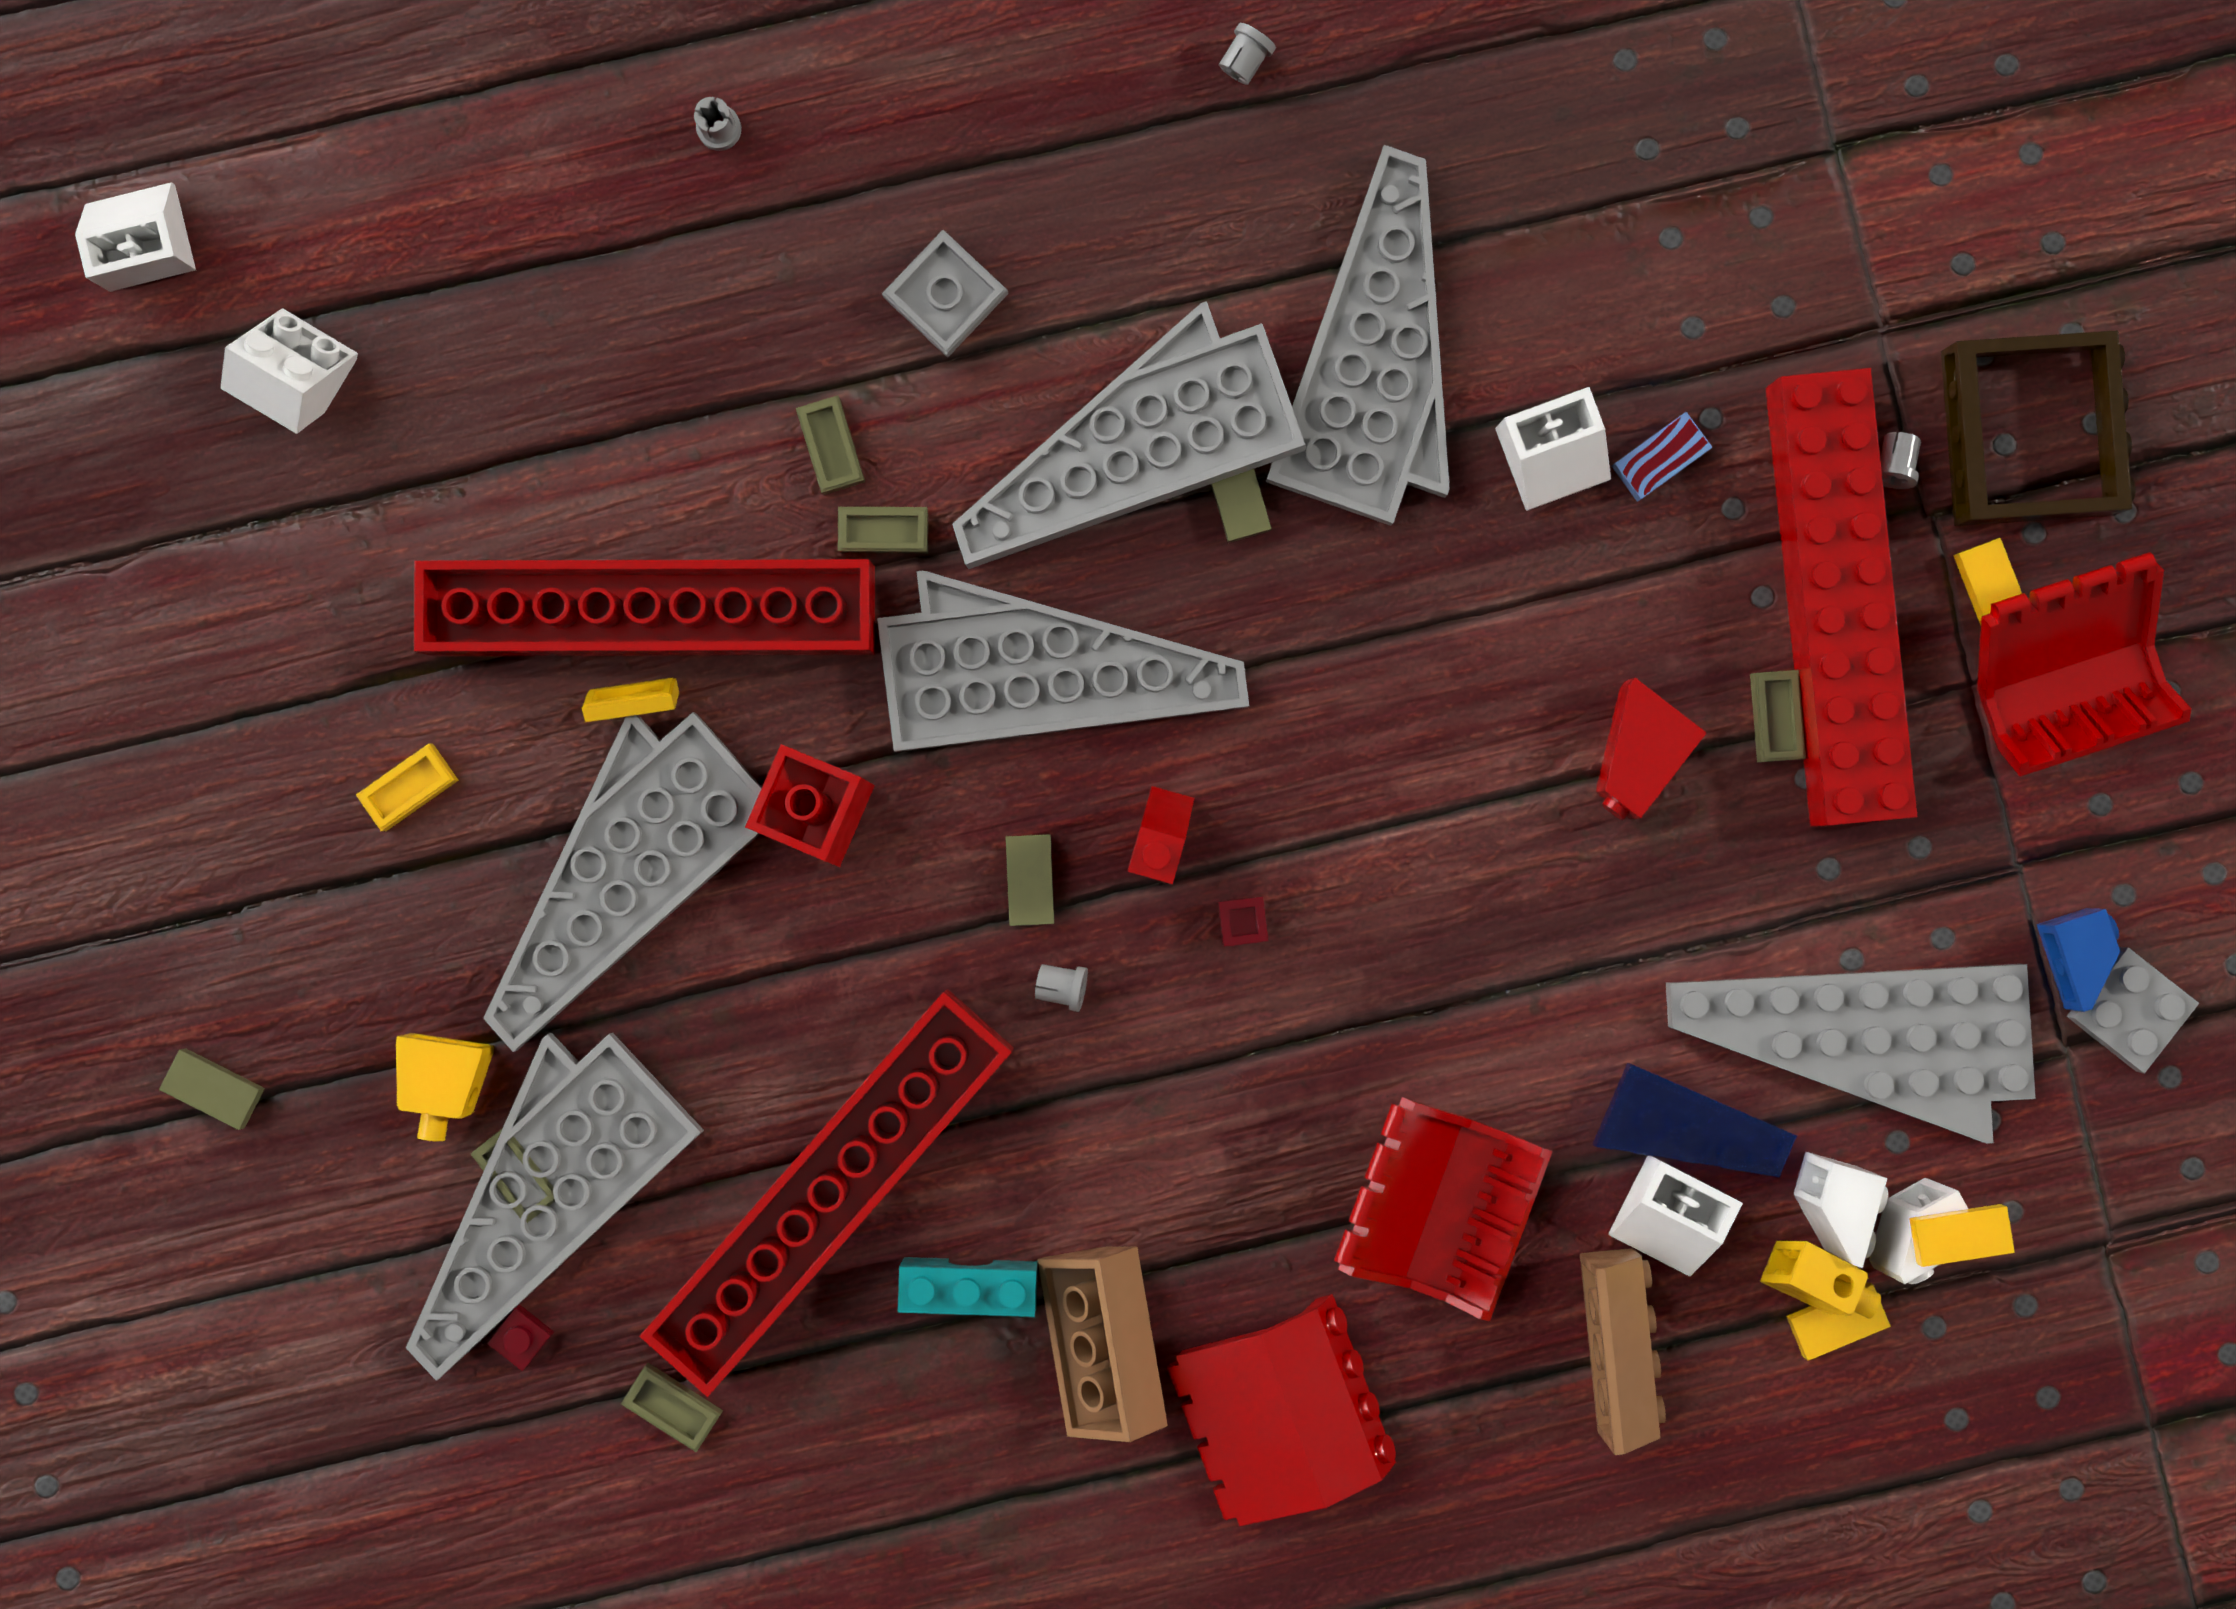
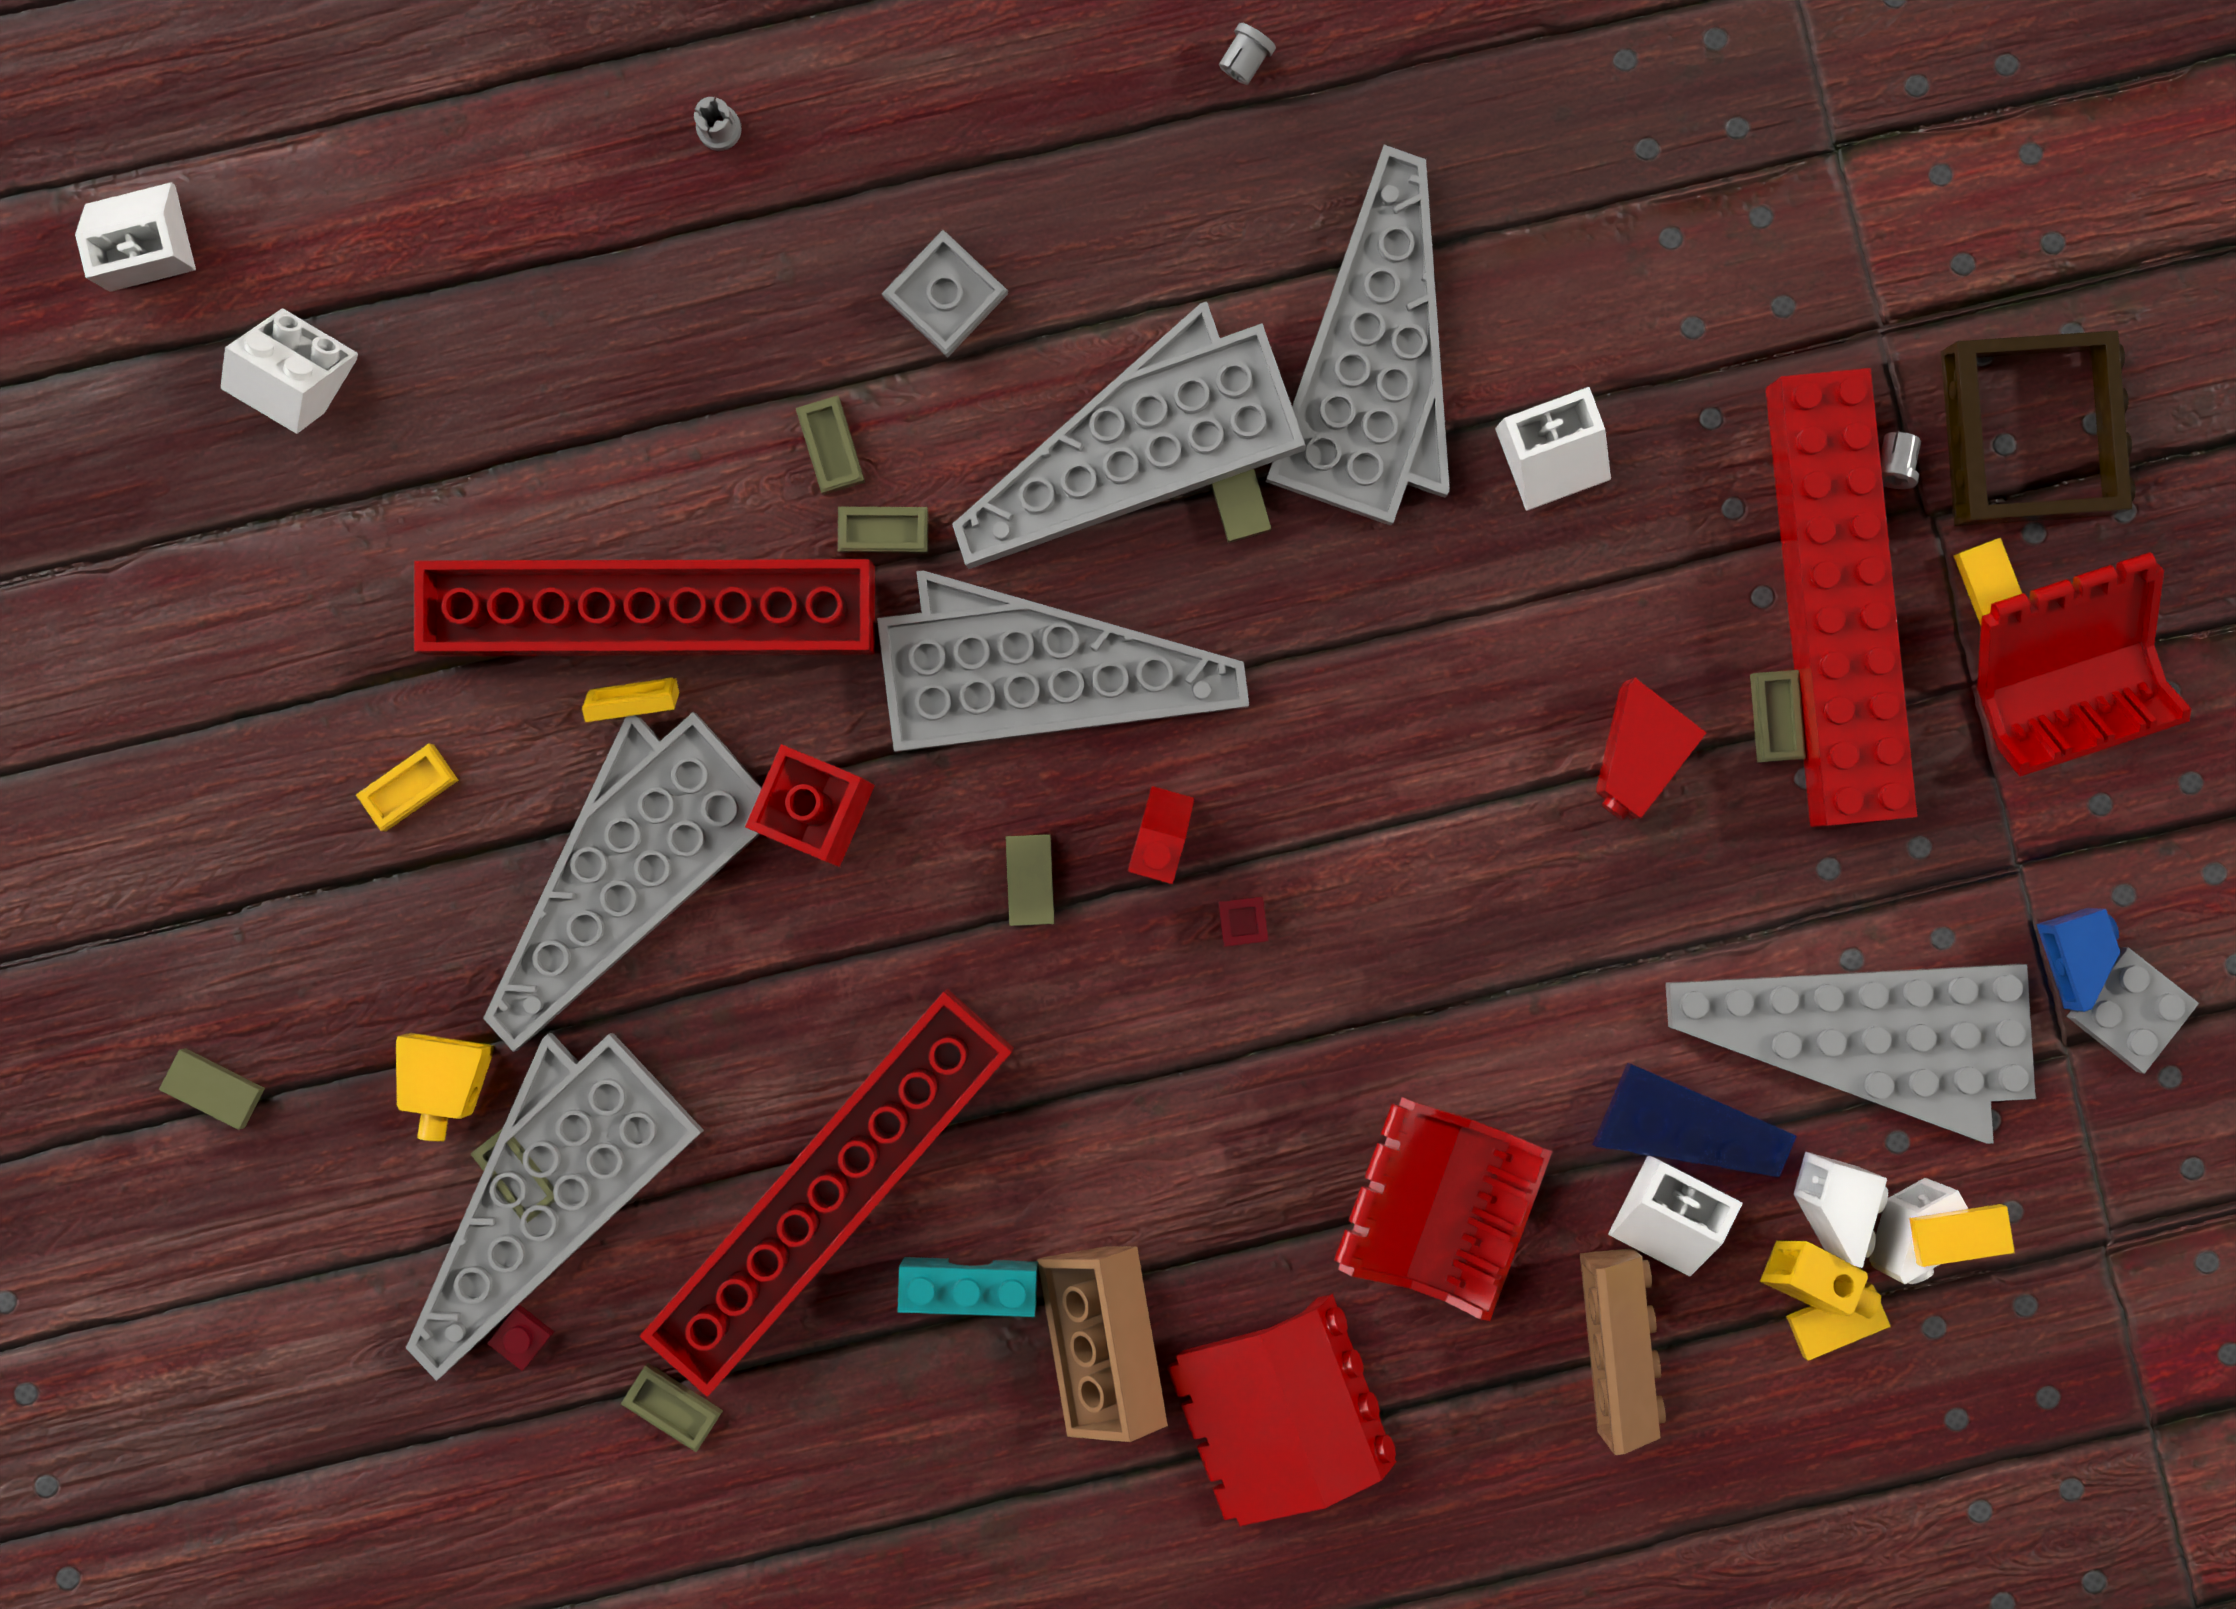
light grey bush [1035,964,1088,1012] -> none
tile [1611,412,1712,502] -> none

